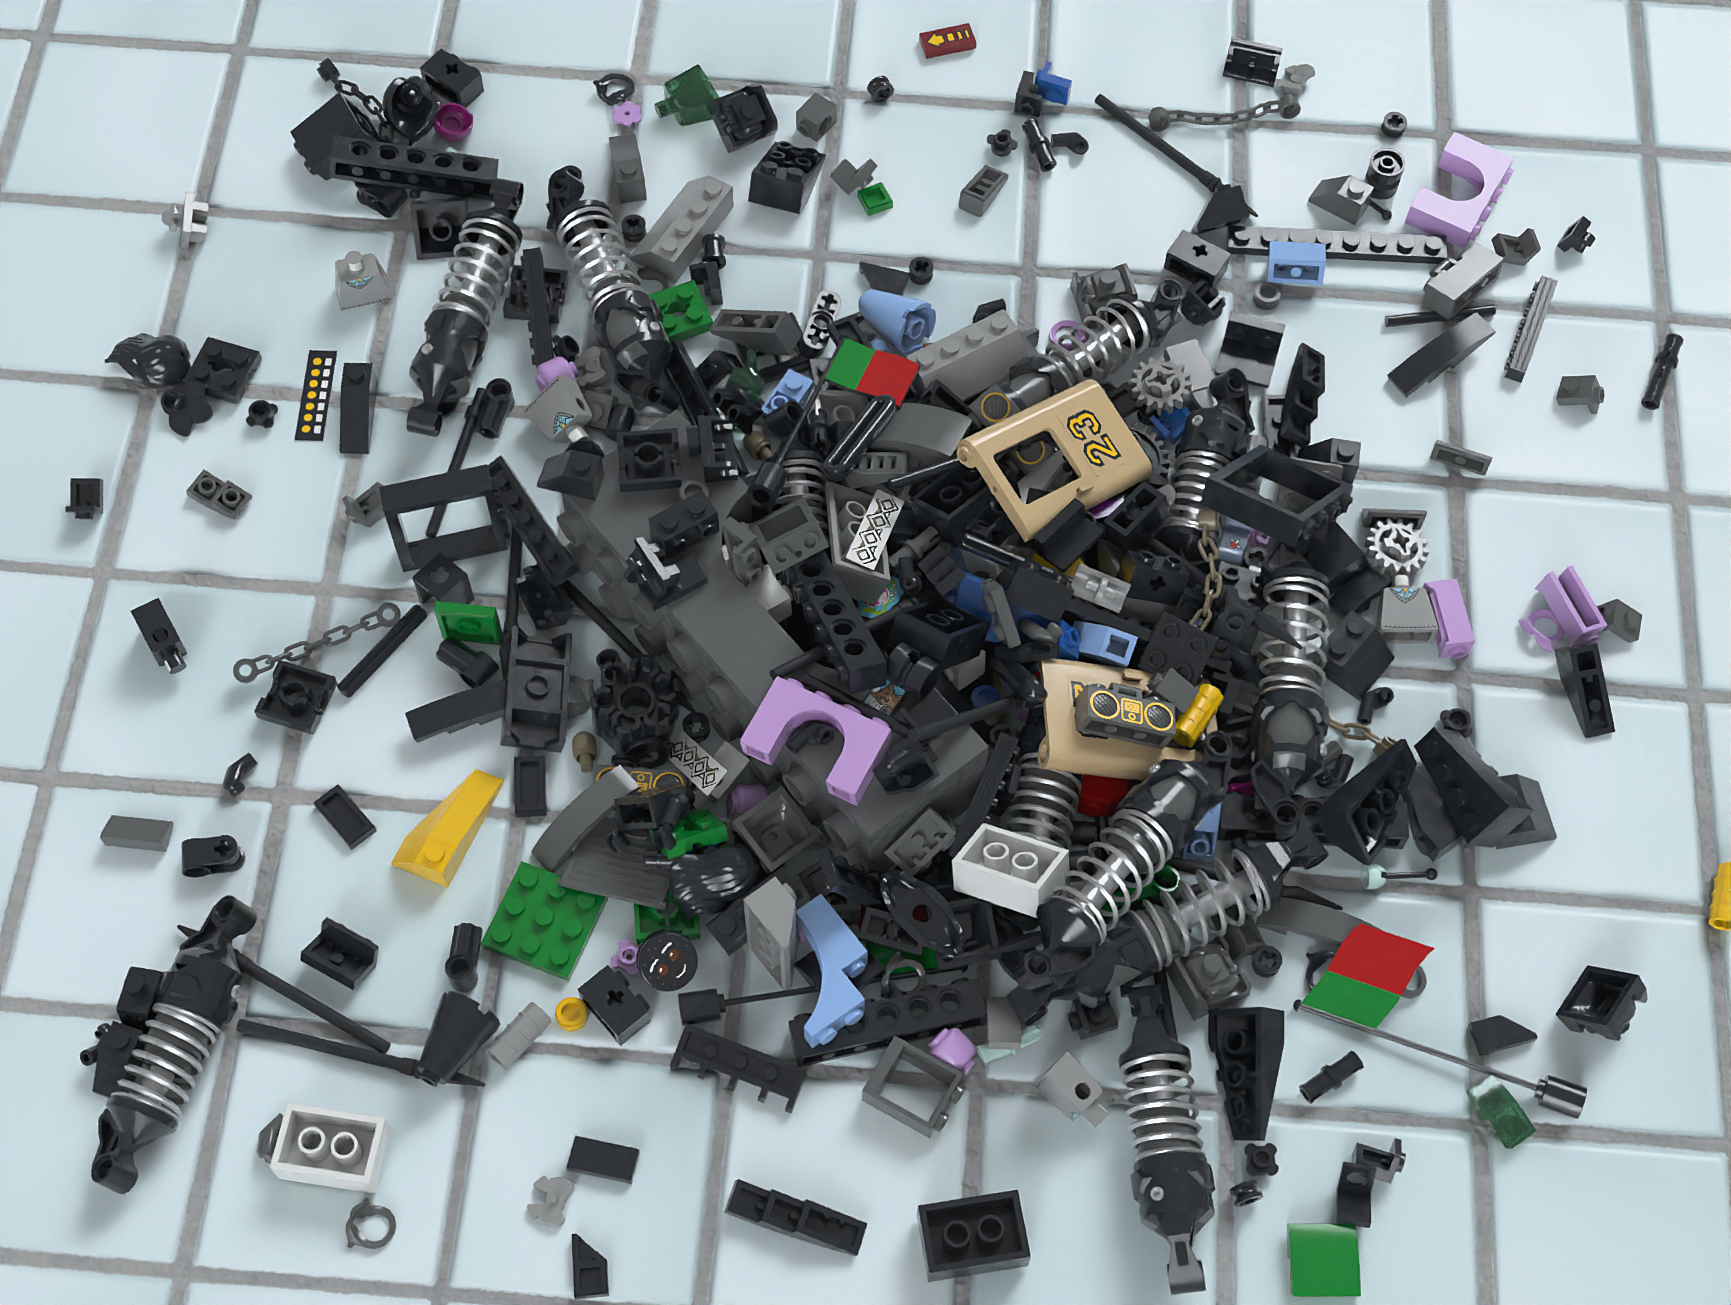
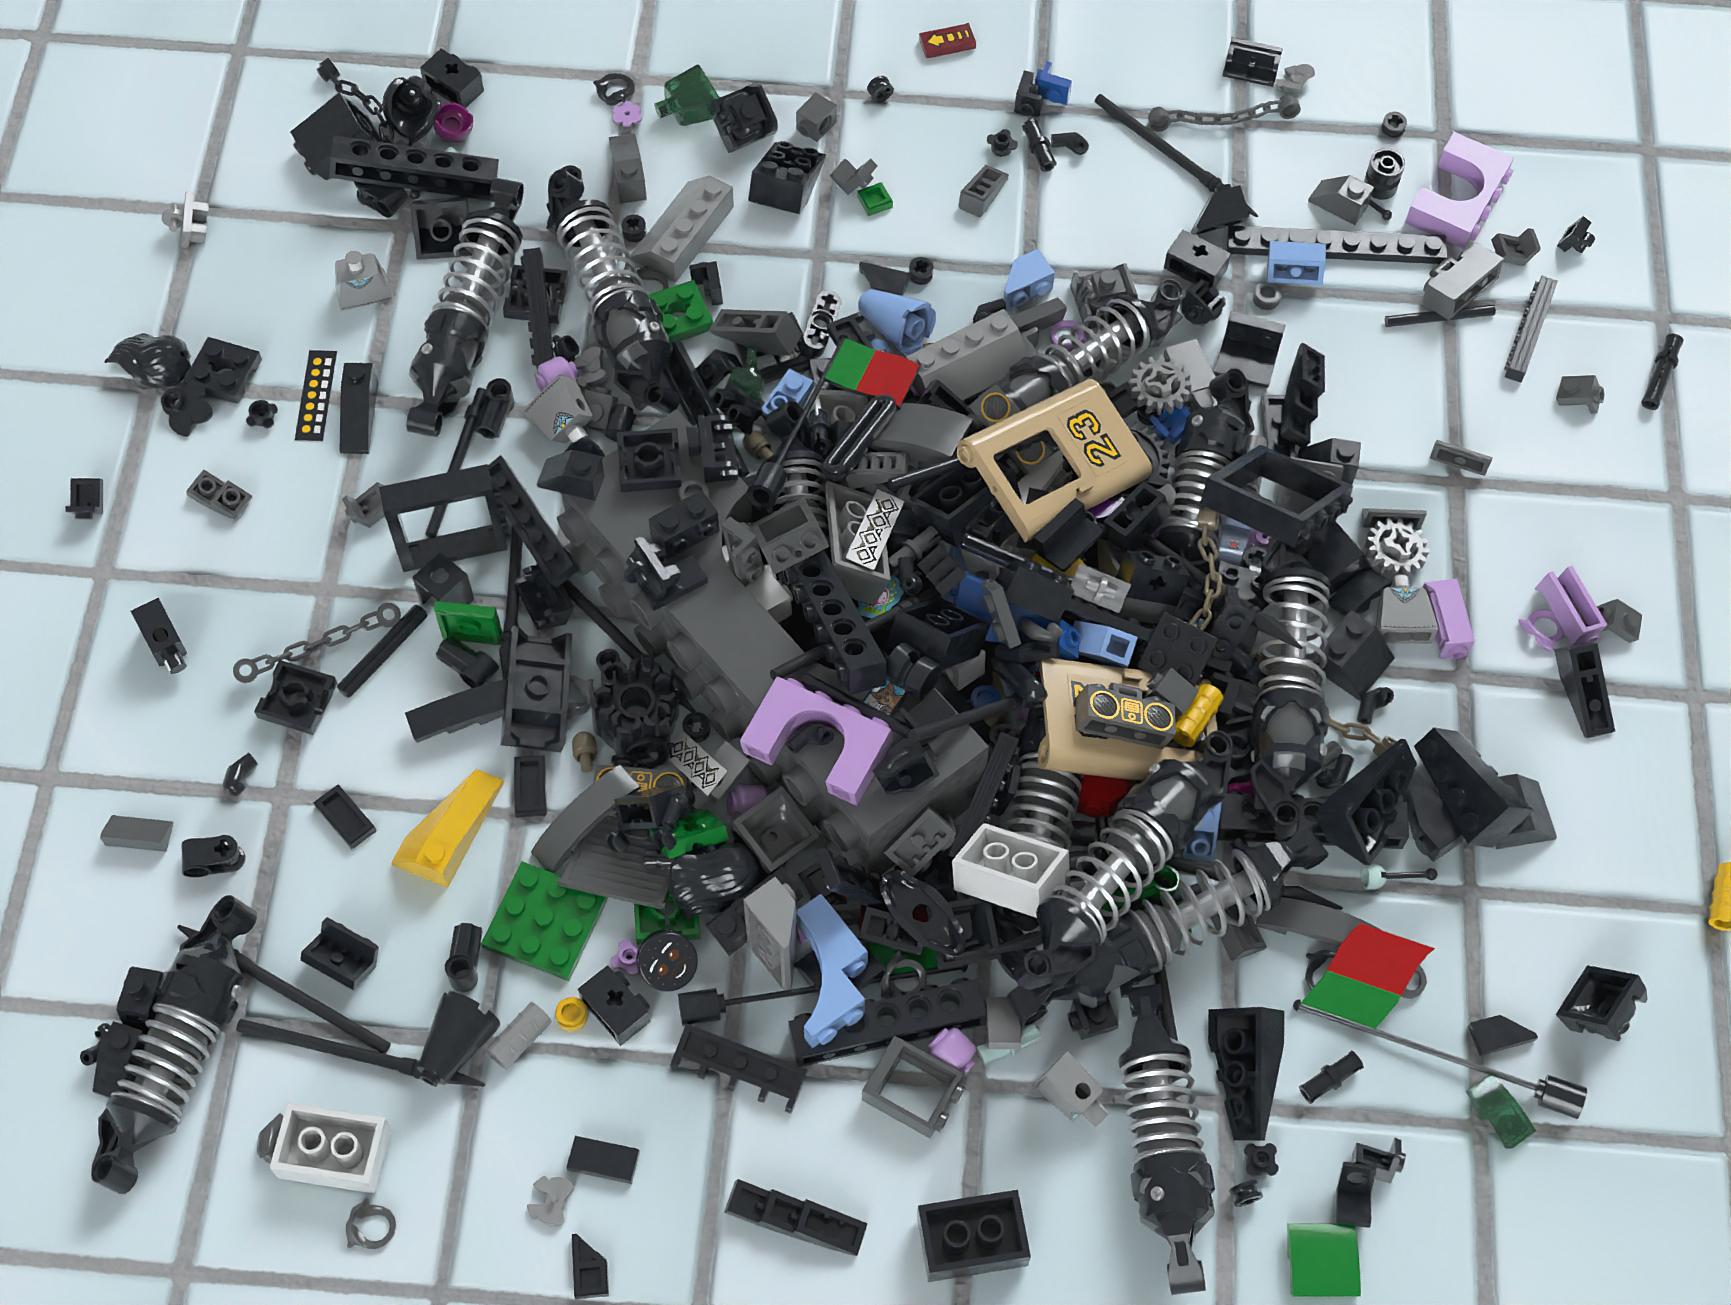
black bush [702,234,726,270] -> none
dark grey brick [1165,936,1252,1021] -> none
black bush [1251,945,1282,978] -> none
black slope [1387,312,1496,398] -> none
black plate [1440,708,1473,738] -> none
none -> light blue slope [1003,249,1055,310]
none -> dark grey slope [1010,297,1067,332]

